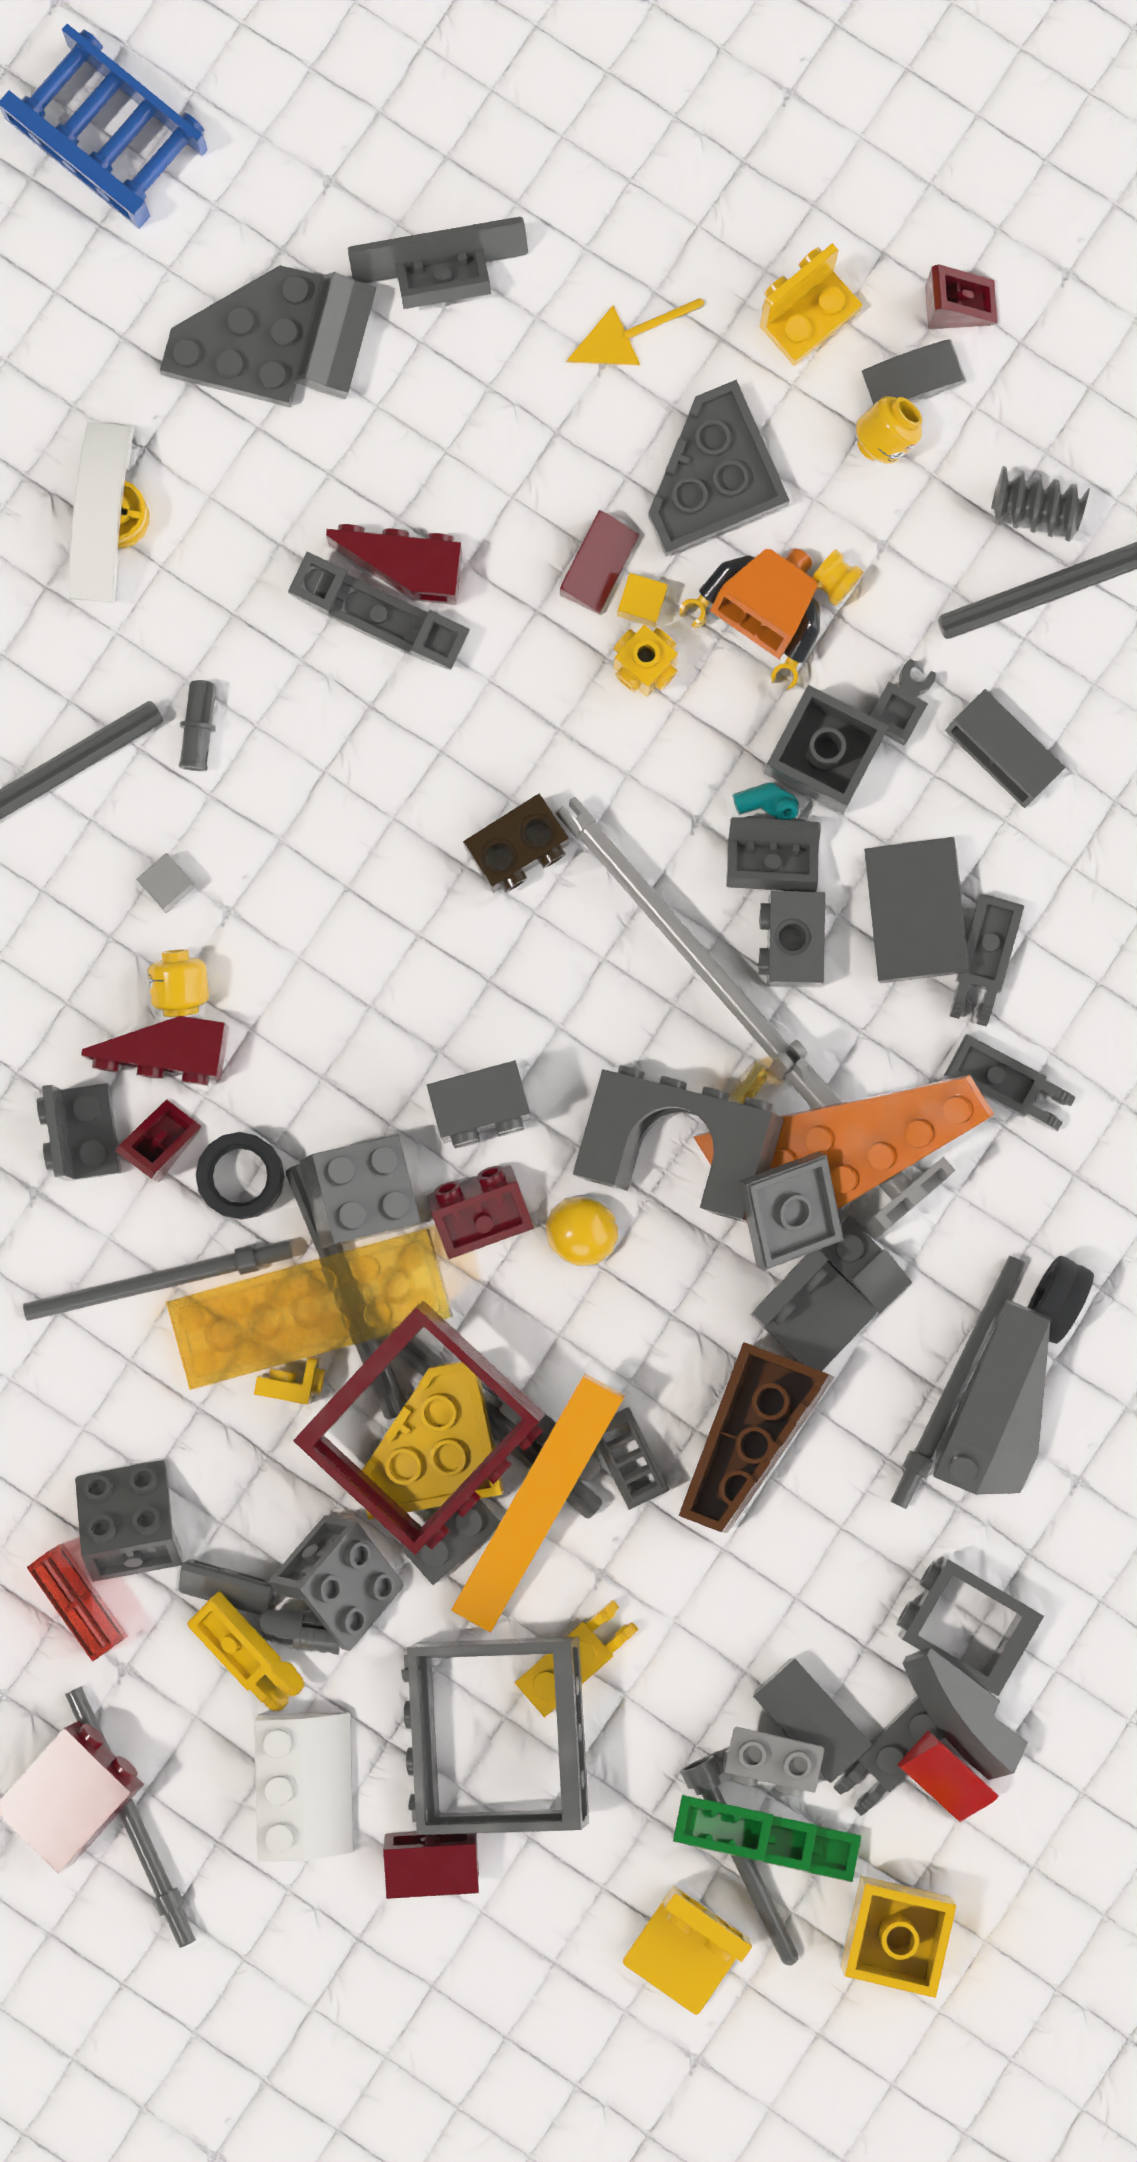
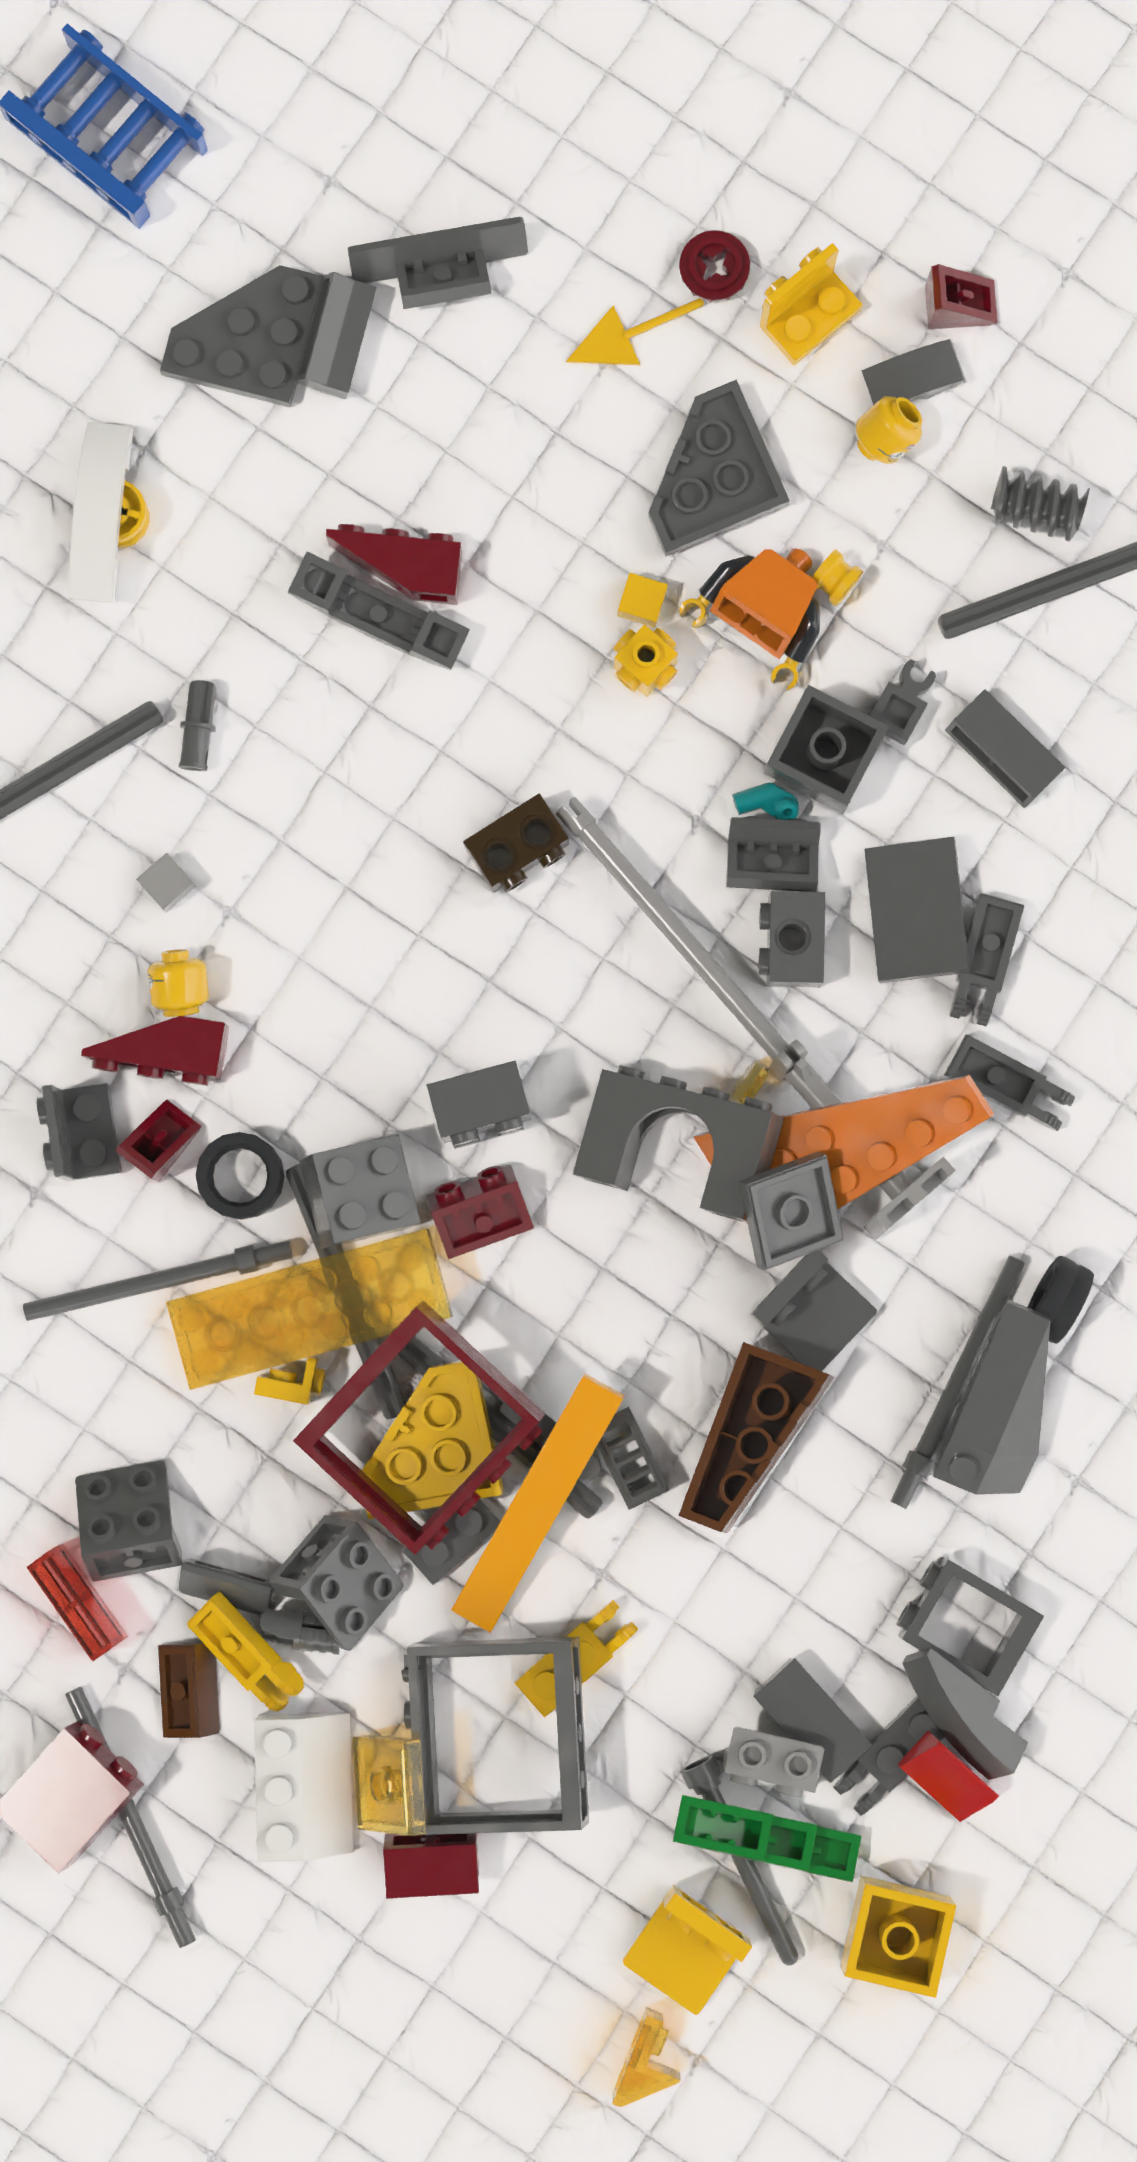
yellow hair [545,1196,618,1266] -> none
slope [560,510,639,615] -> none
dark grey slope [819,1216,912,1314] -> none
none -> reddish brown slope [158,1642,220,1738]
none -> clear yellow plate [353,1735,426,1836]
none -> clear yellow slope [612,2007,681,2107]
none -> dark red gear [679,230,750,303]

